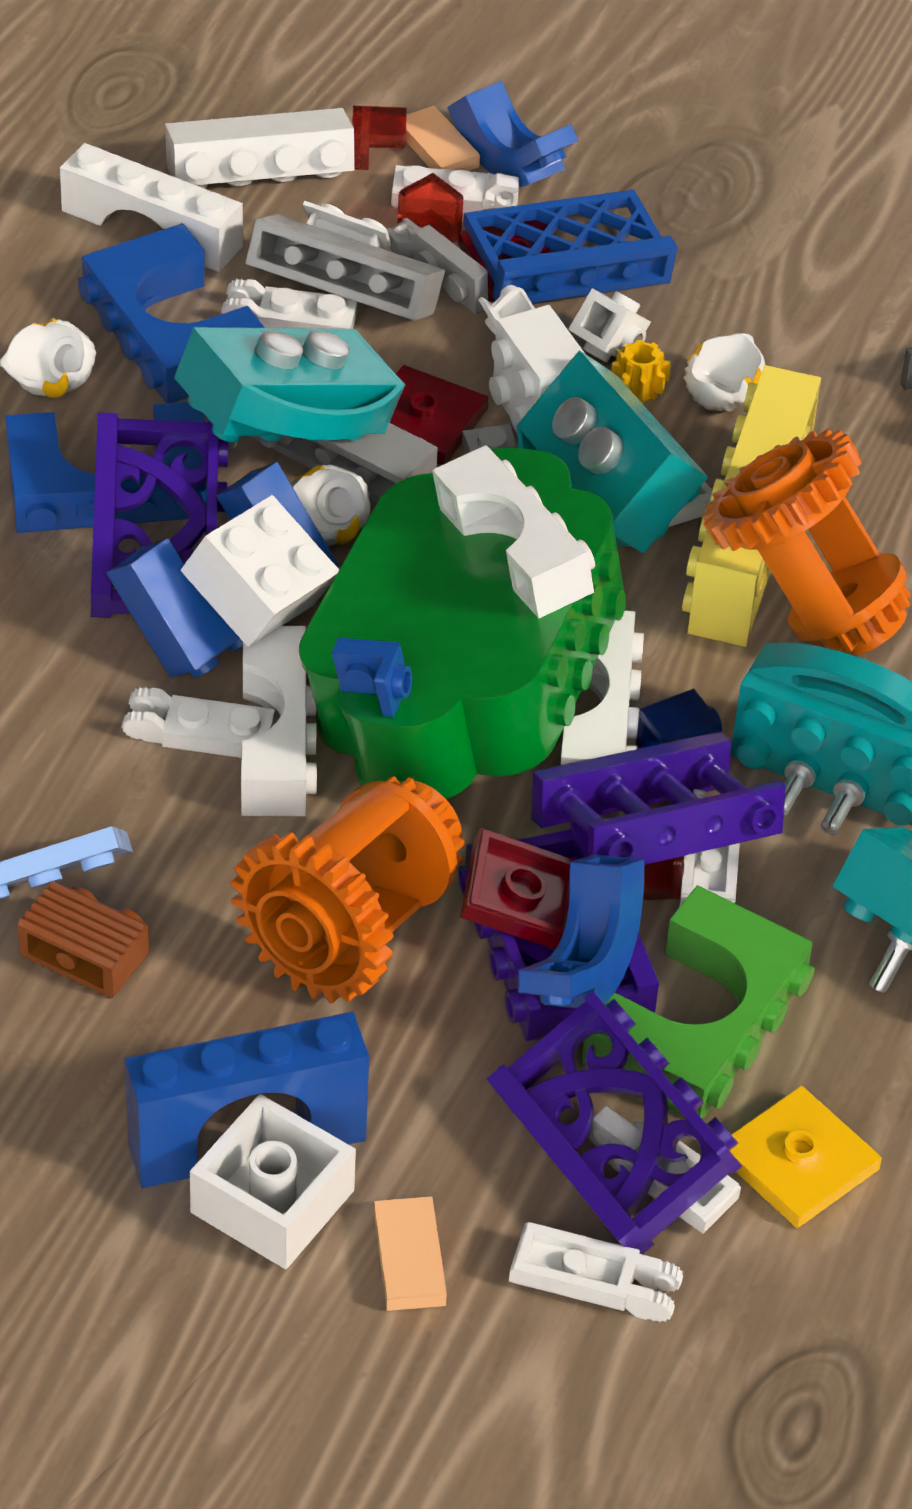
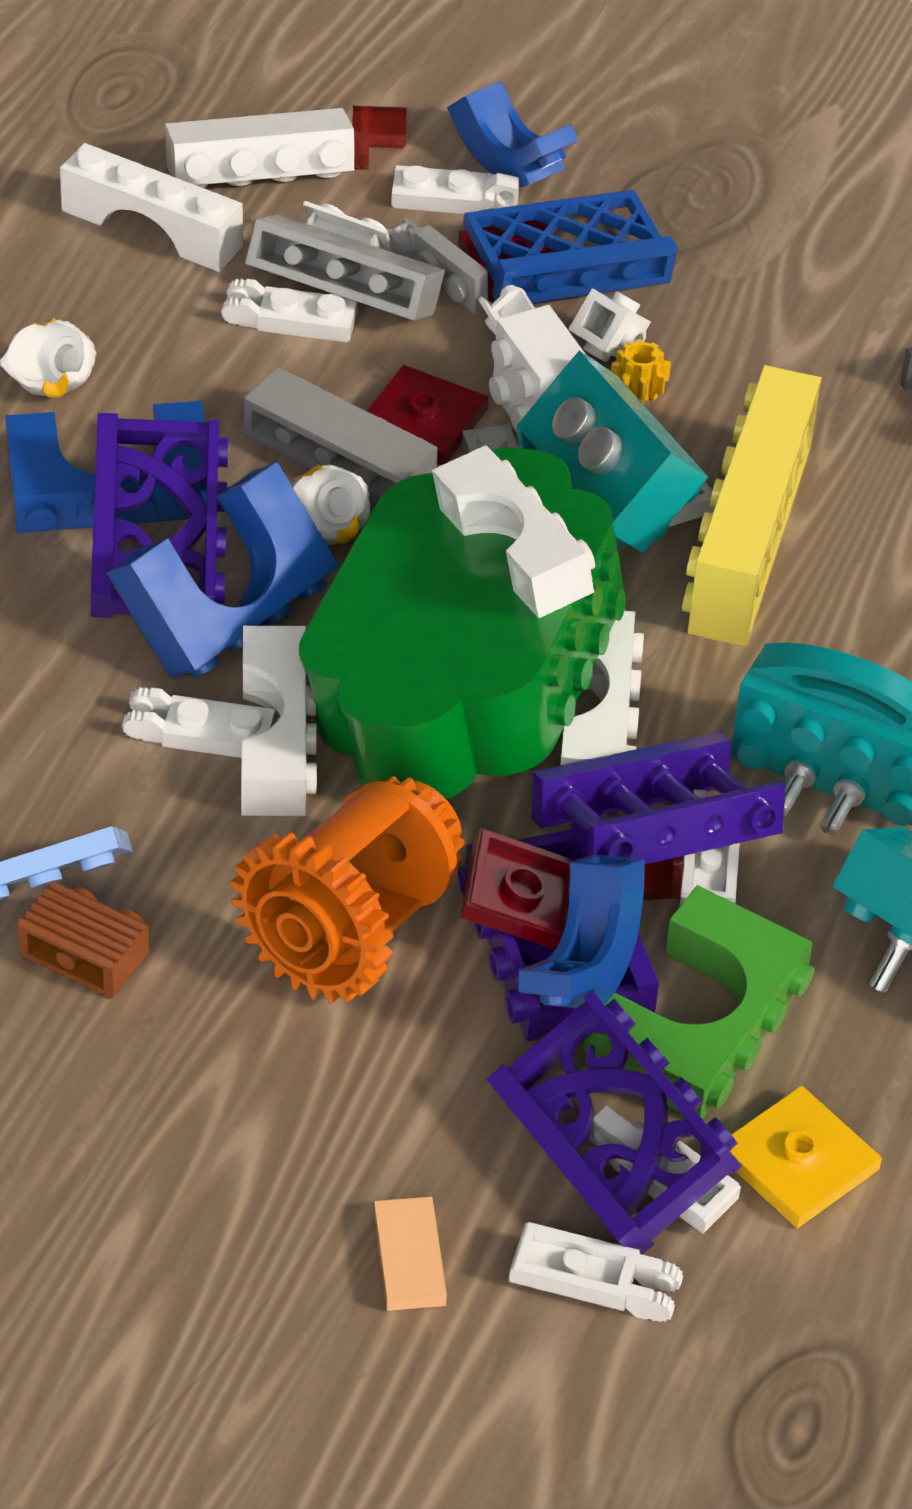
blue arch [78,223,265,403] -> none
blue arch [125,1011,369,1189] -> none
teal piece [174,327,405,448] -> none
white brick [180,495,339,648] -> none
white brick [190,1094,356,1269] -> none
blue bracket [332,637,412,717] -> none
light nougat tile [396,105,480,171] -> none
clear red panel [397,173,464,243] -> none
clear blue brick [636,688,722,749] -> none
white hair [683,333,765,412] -> none
orange piece [702,429,911,656] -> none

